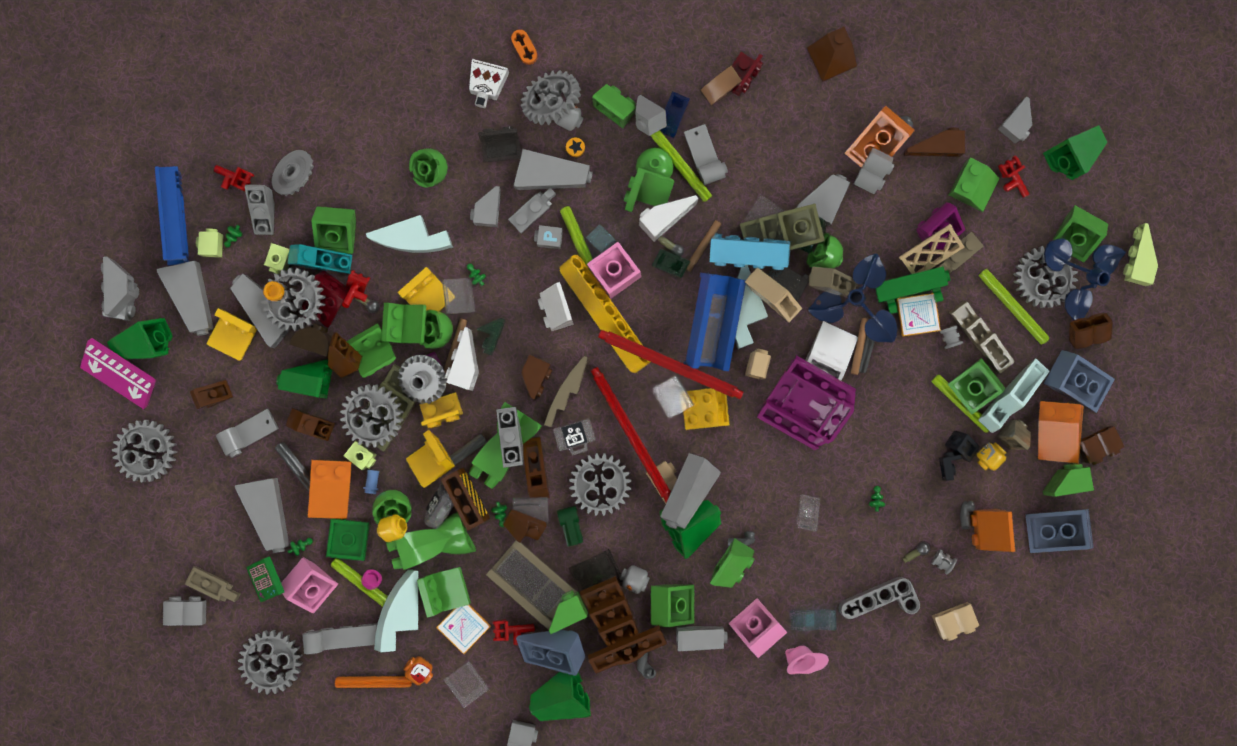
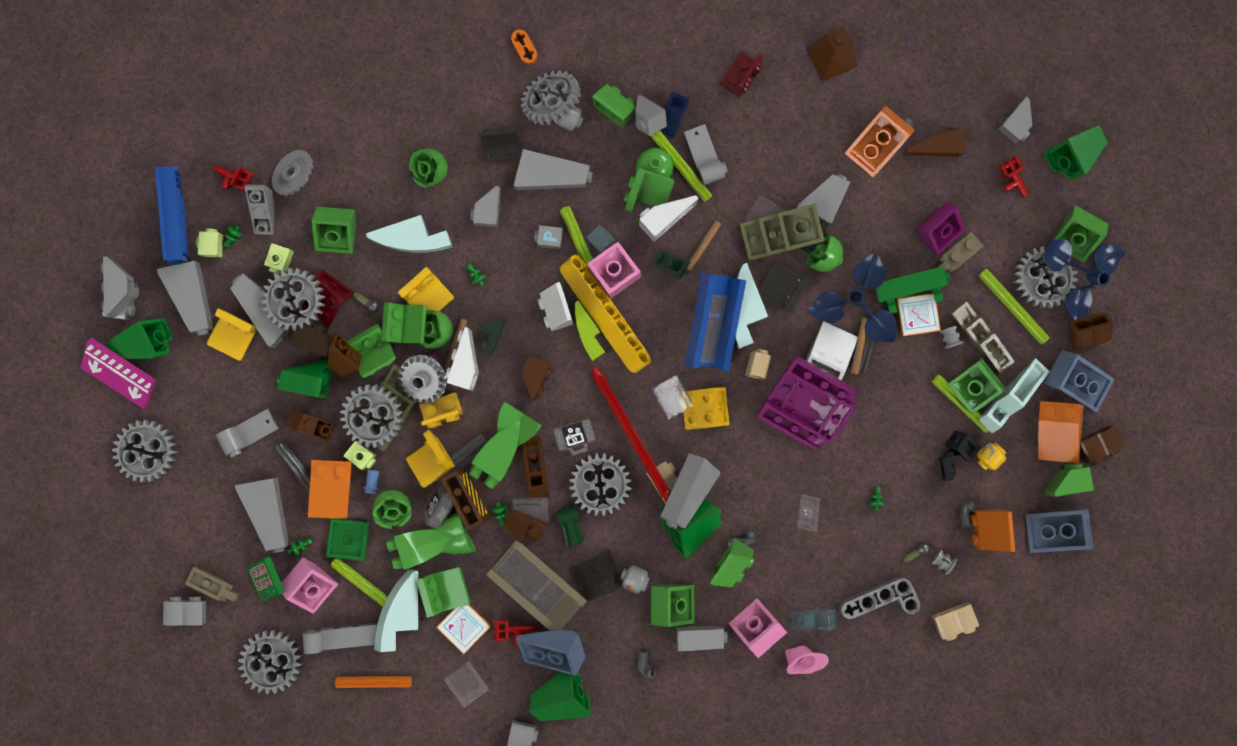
reddish brown slope [190,380,233,409] -> none
light orange tile [263,281,285,301] -> none
teal slope [287,244,352,274] -> none
red arm [342,270,371,308] -> none
dark pink tile [361,569,382,590] -> none
yellow head [377,514,407,542] -> none
head [403,656,433,686] -> none
clear piece [442,278,476,314] -> none
white torso [469,59,509,108] -> none
light grey slope [496,407,523,468] -> none
light grey hinge [508,188,556,234] -> none
dark tan slope [544,356,588,427] -> none
bright green slope [549,590,588,634] -> none
light orange tile [566,137,585,157] -> none
reddish brown slope [580,576,667,674] -> none
red piece [598,329,744,399] -> none
piece [658,236,684,258] -> none
medium nougat slope [701,65,742,106] -> none
medium azure wedge [710,233,790,270] -> none
tan slope [745,267,802,322] -> none
dark tan slope [809,267,857,298] -> none
light grey brick [854,148,894,194] -> none
tan window [899,224,964,274] -> none
bright green slope [949,157,1000,212] -> none
dark tan slope [996,419,1031,450] -> none
yellowish green slope [1123,223,1158,286] -> none
none -> lime slope [575,301,605,362]

